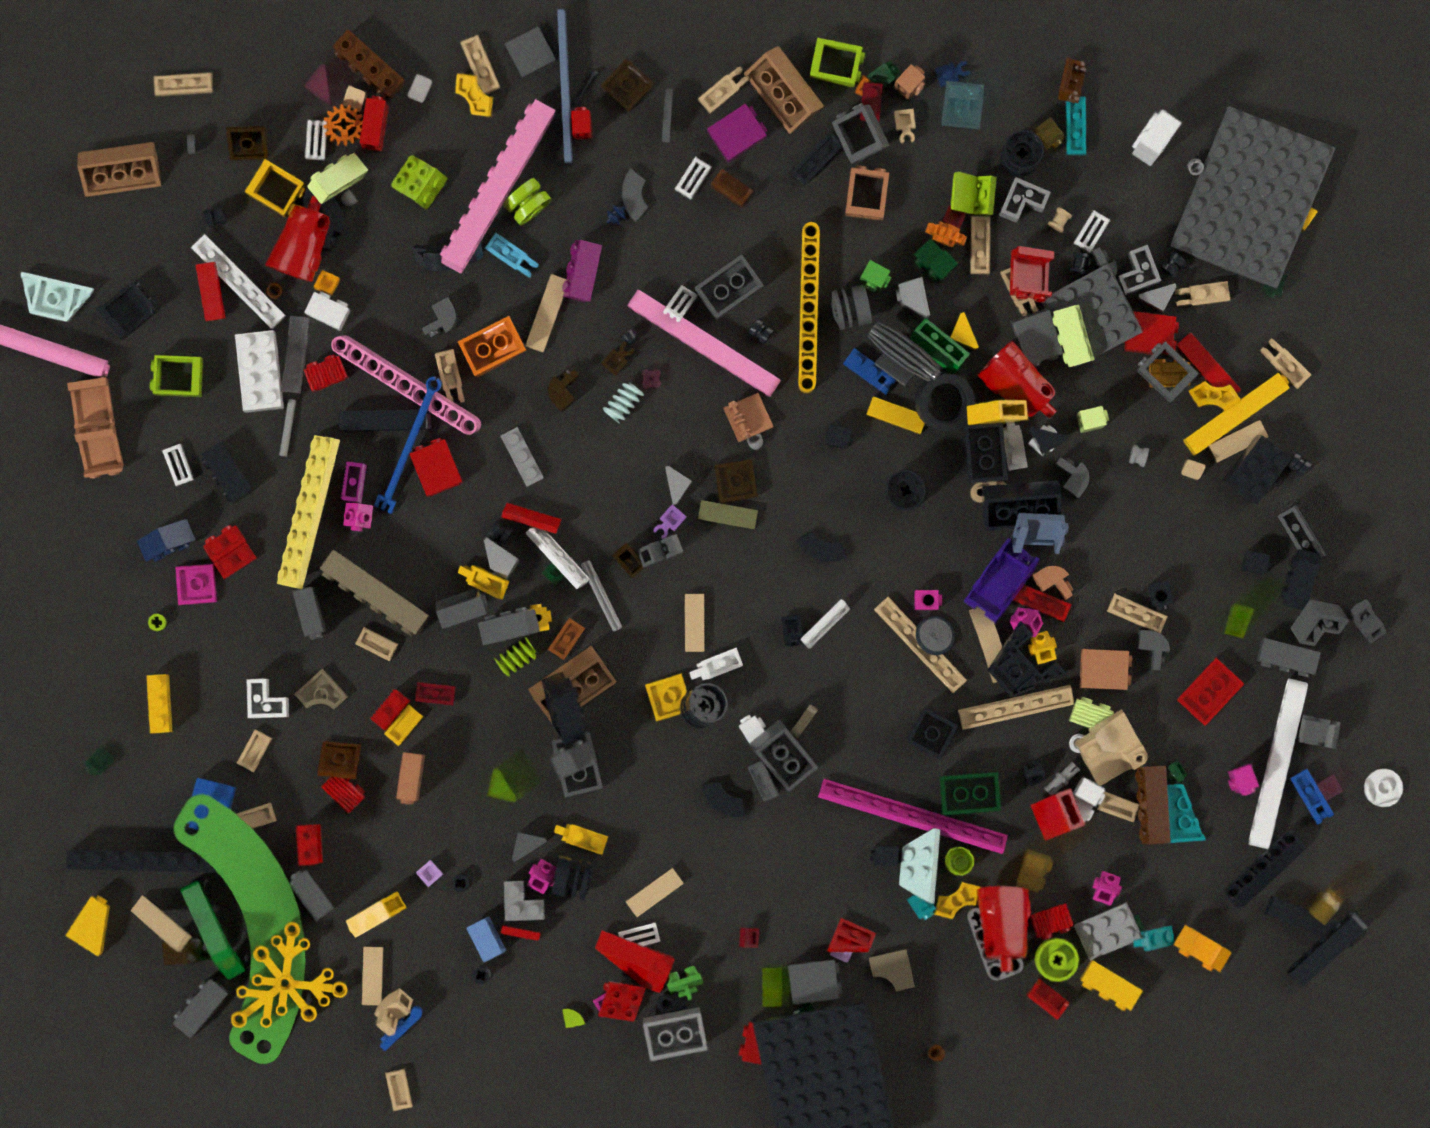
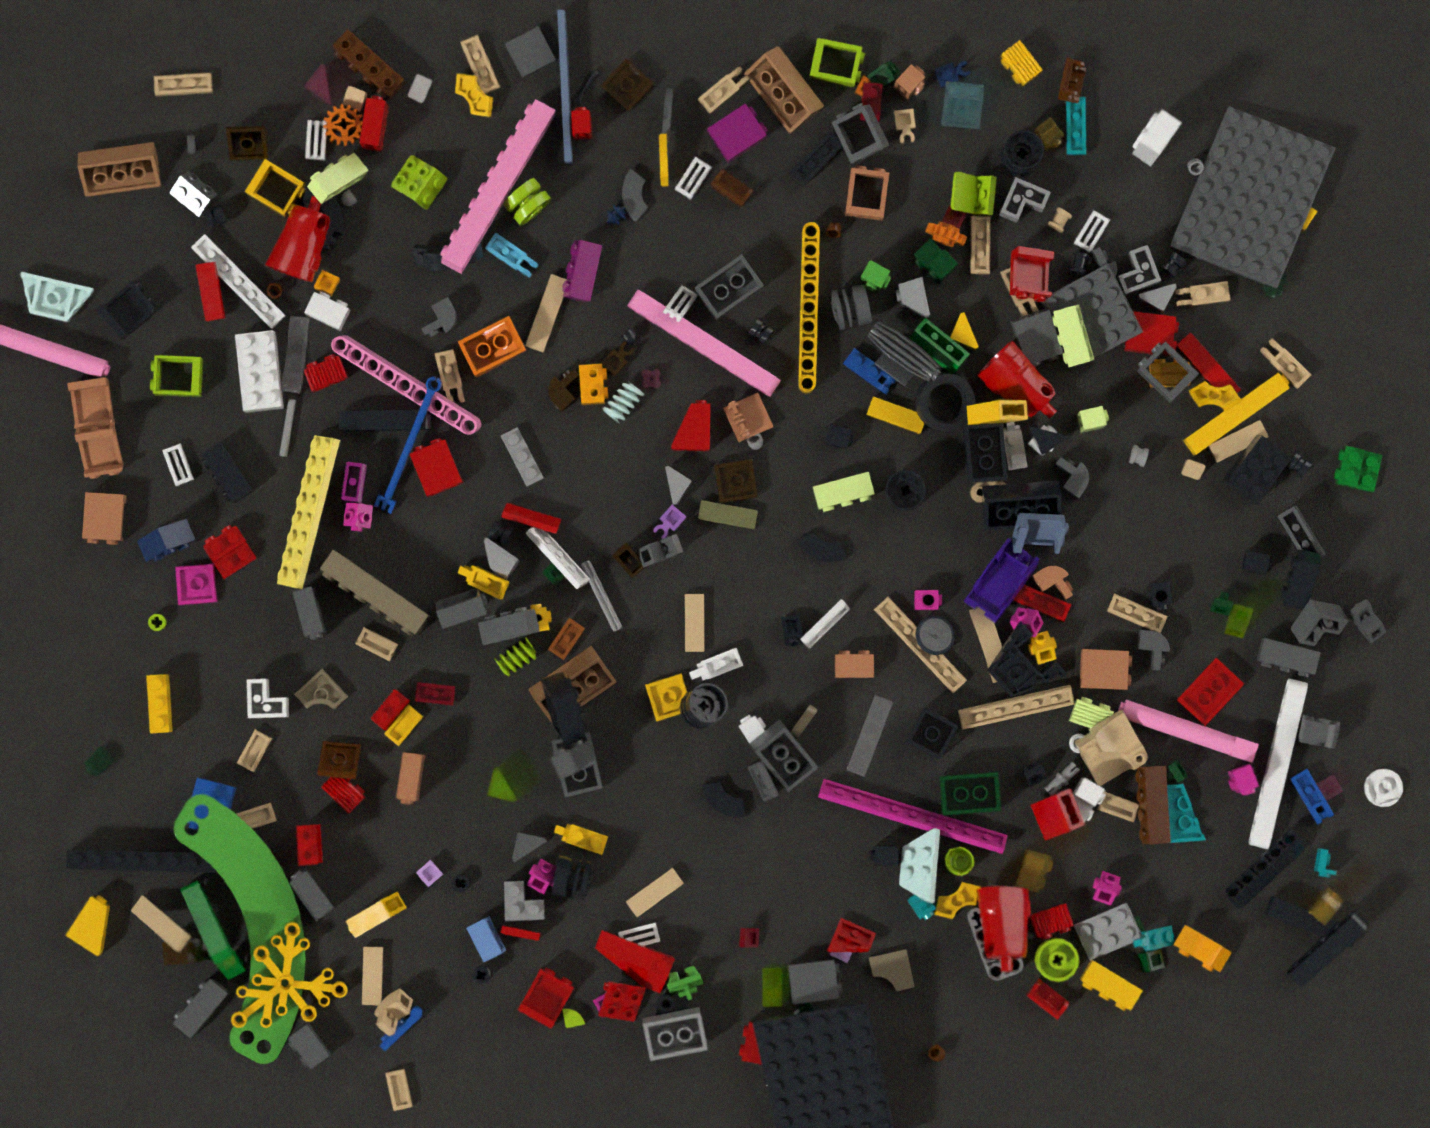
none -> nougat panel [82,492,127,545]
none -> bracket [170,171,217,216]
none -> dark grey brick [288,1023,331,1069]
none -> red panel [518,967,574,1029]
none -> light orange brick [579,364,608,405]
none -> yellow tile [659,134,669,187]
none -> red slope [671,400,710,451]
none -> yellowish green brick [813,472,875,512]
none -> reddish brown hinge [826,222,842,238]
none -> nougat brick [835,651,874,678]
none -> clear slope [847,695,893,777]
none -> yellow brick [1000,40,1043,86]
none -> bright pink brick [1118,700,1259,763]
none -> dark green slope [1138,949,1165,973]
none -> dark green tile [1210,591,1233,616]
none -> teal bracket [1314,848,1336,878]
none -> green plate [1334,446,1382,493]

